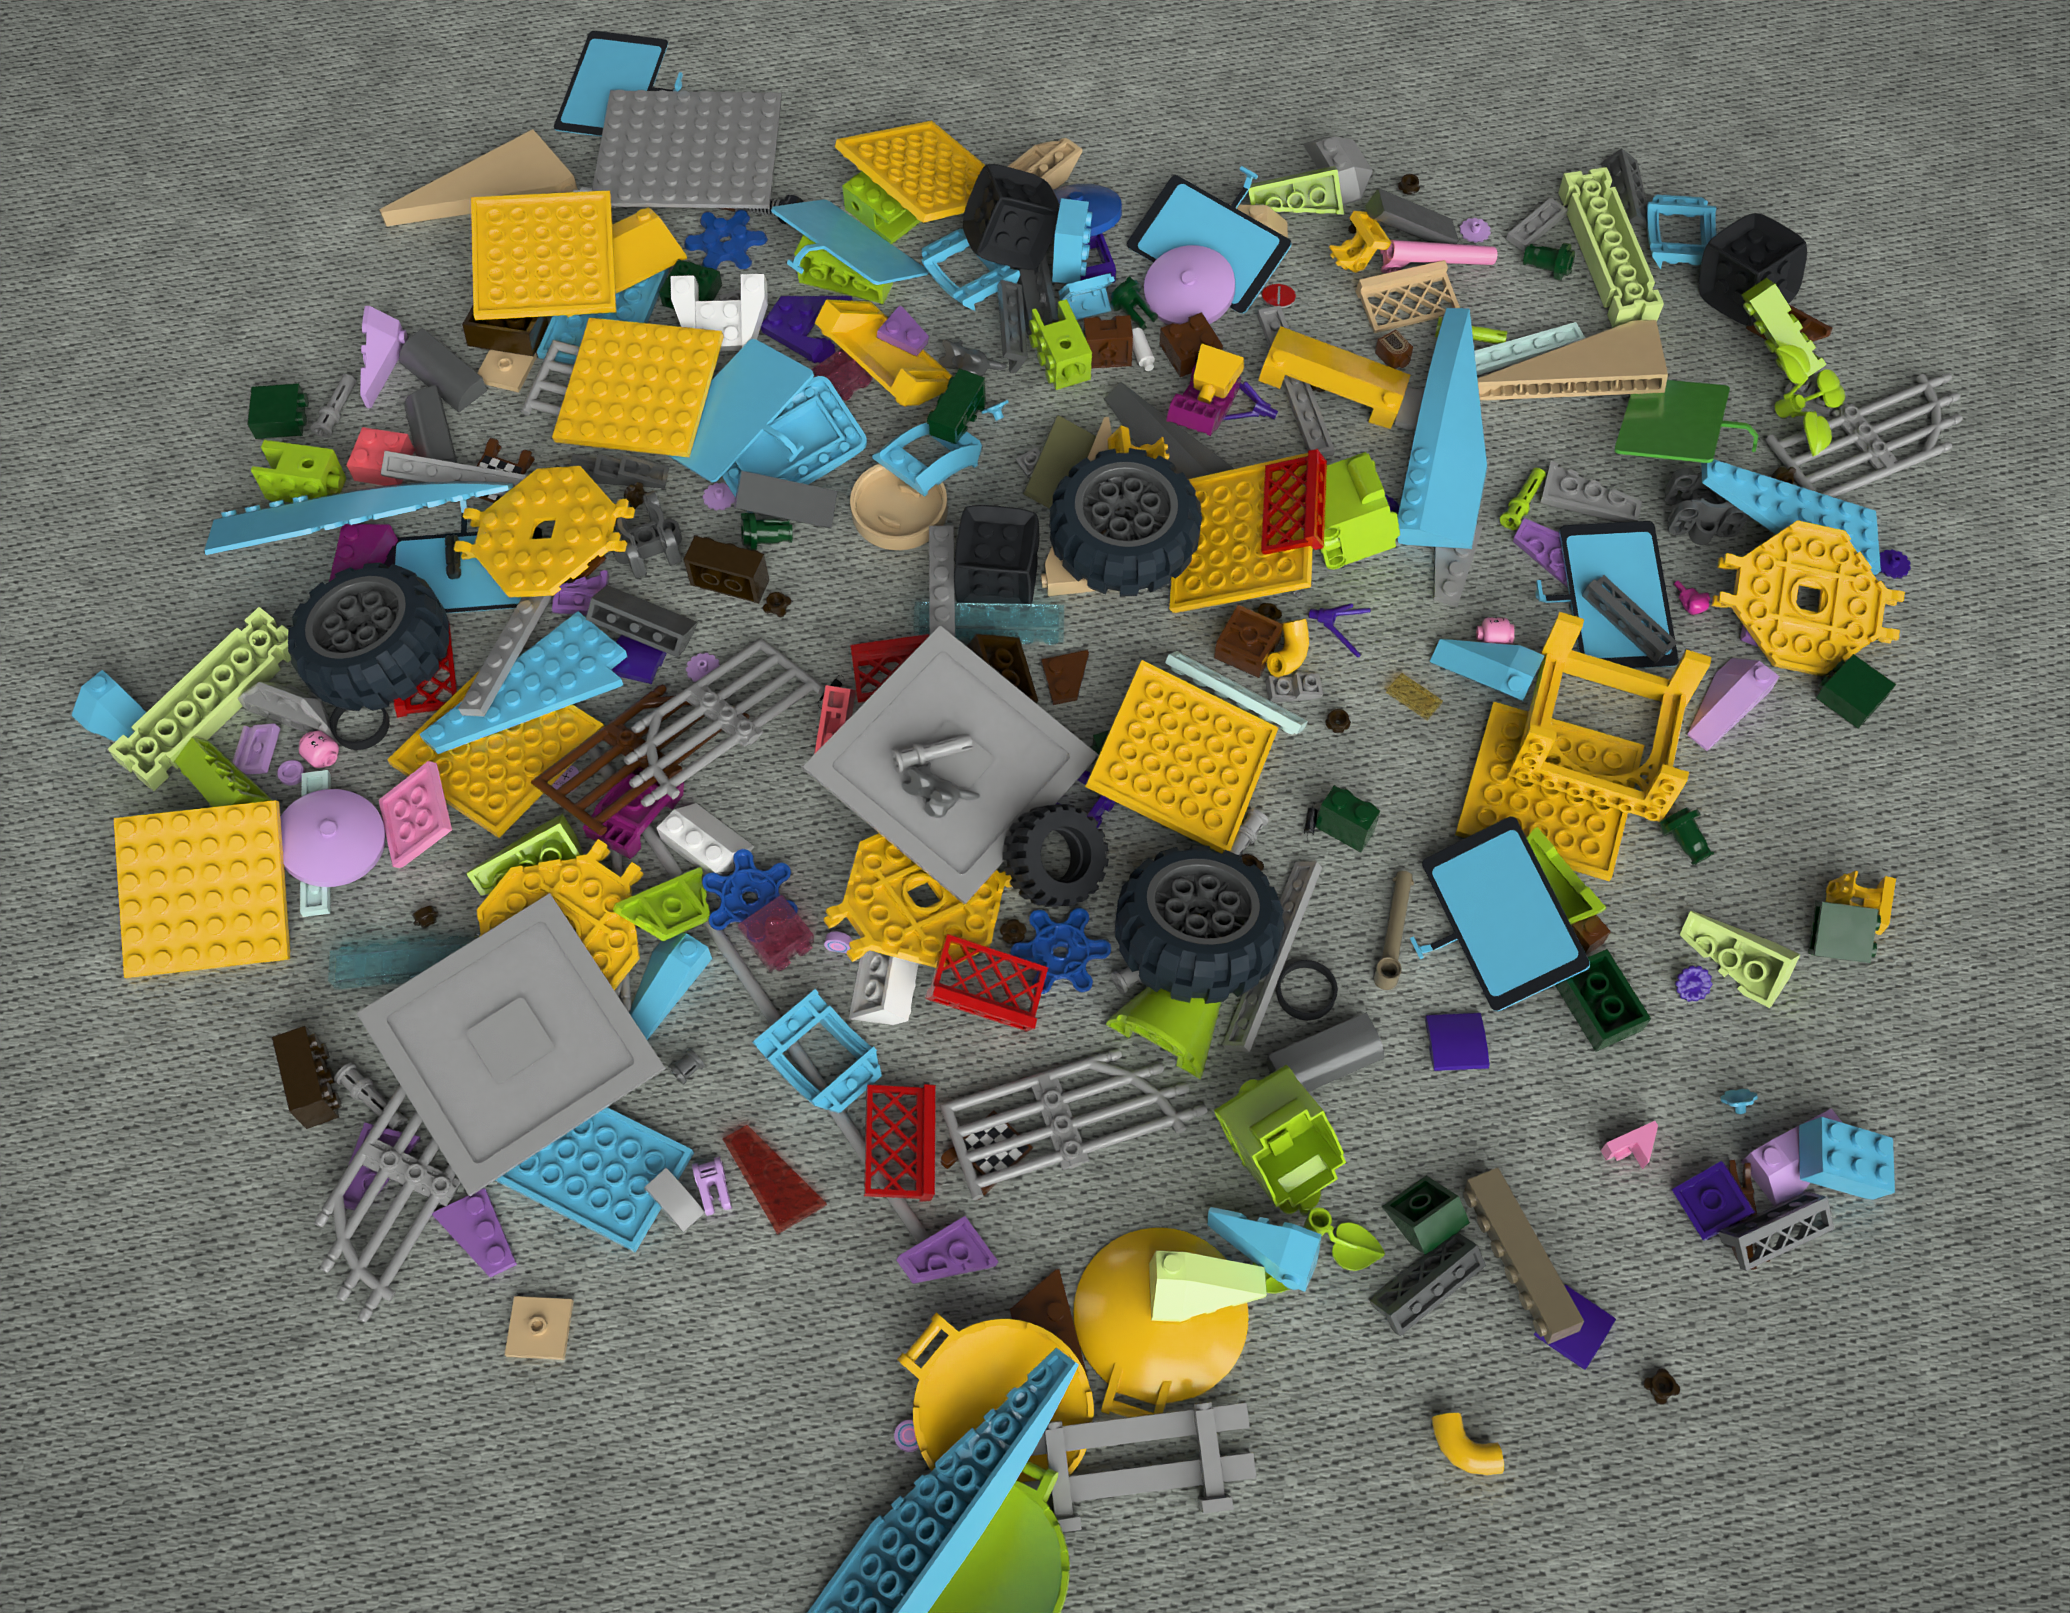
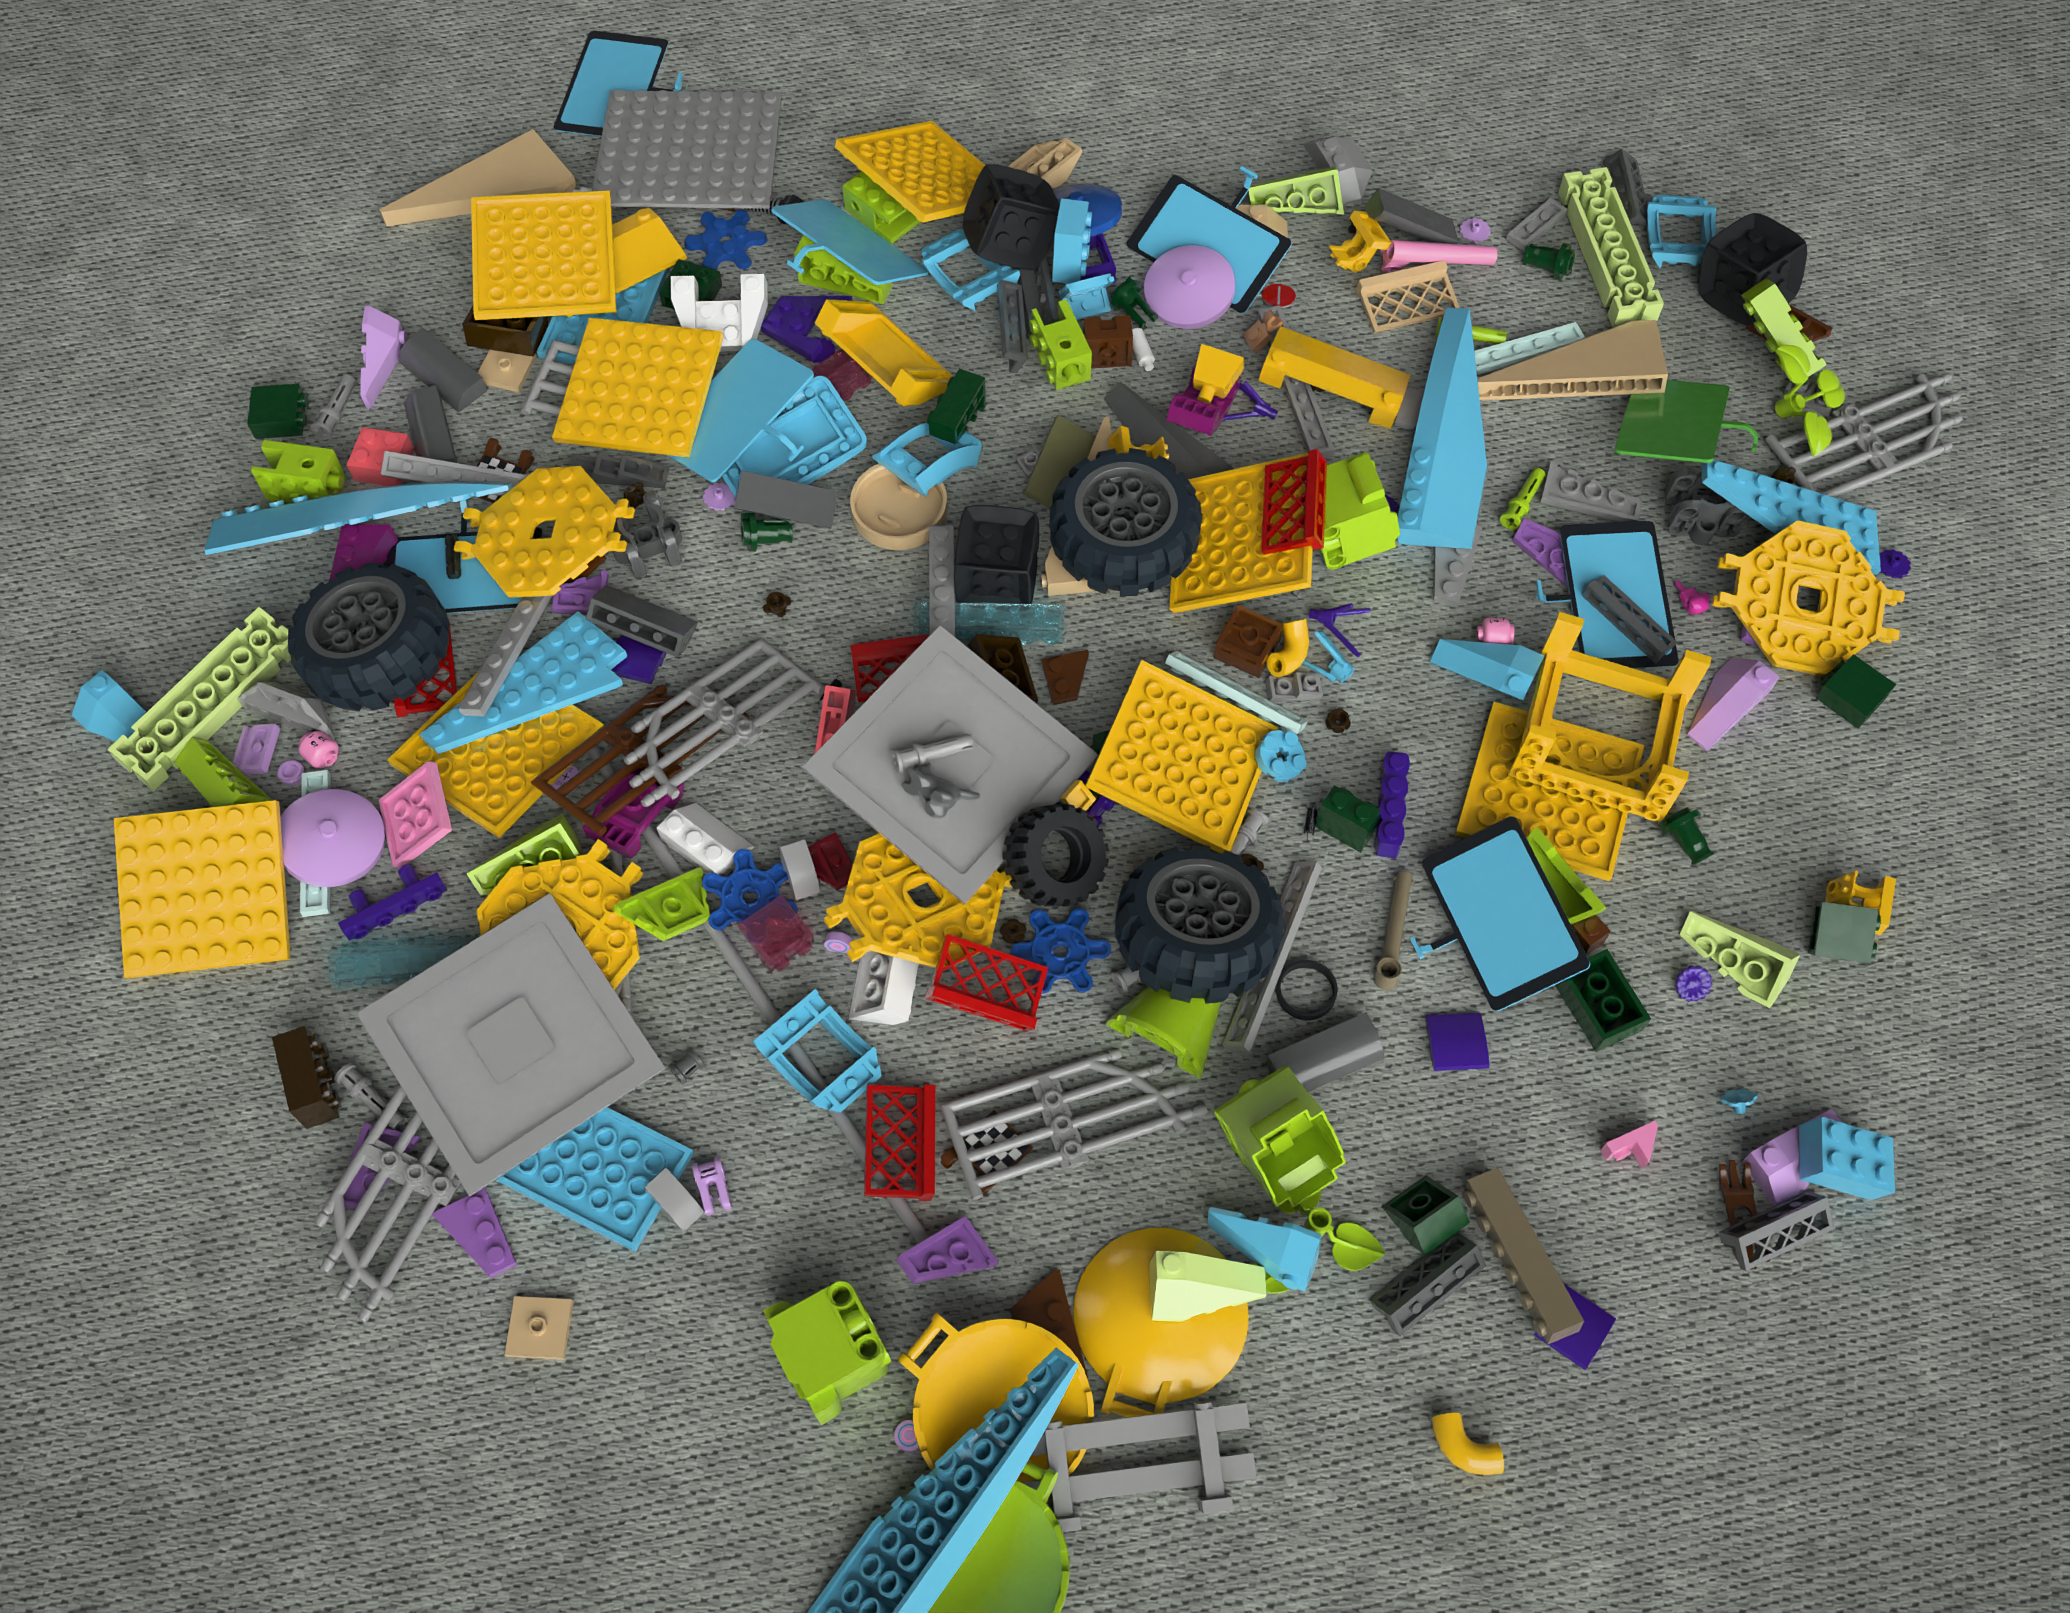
black tyre [330,707,390,750] -> none
dark brown plate [412,906,439,929] -> none
medium azure wedge [629,933,712,1040] -> none
dark brown brick [683,535,770,604] -> none
lavender piece [686,653,720,682] -> none
clear red wing [723,1125,827,1235] -> none
medium lavender wing [877,305,929,356] -> none
dark grey animal [938,339,1007,376] -> none
medium azure plant [981,400,1009,421] -> none
reddish brown piece [1159,312,1223,377] -> none
dark brown plate [1258,603,1282,621] -> none
reddish brown brick [1375,329,1413,369] -> none
clear yellow tile [1386,673,1443,721] -> none
dark brown plate [1398,174,1420,195] -> none
dark brown plate [1643,1368,1680,1405] -> none
dark purple plate [1672,1161,1755,1241] -> none
none -> dark purple plate [338,864,448,941]
none -> lime piece [763,1281,892,1425]
none -> light grey slope [779,838,820,900]
none -> dark red wing [808,832,853,891]
none -> yellow plate [1060,780,1096,811]
none -> medium nougat plate [1242,310,1284,354]
none -> medium azure plate [1255,730,1307,782]
none -> medium azure plant [1302,631,1355,683]
none -> dark purple brick [1374,751,1410,858]

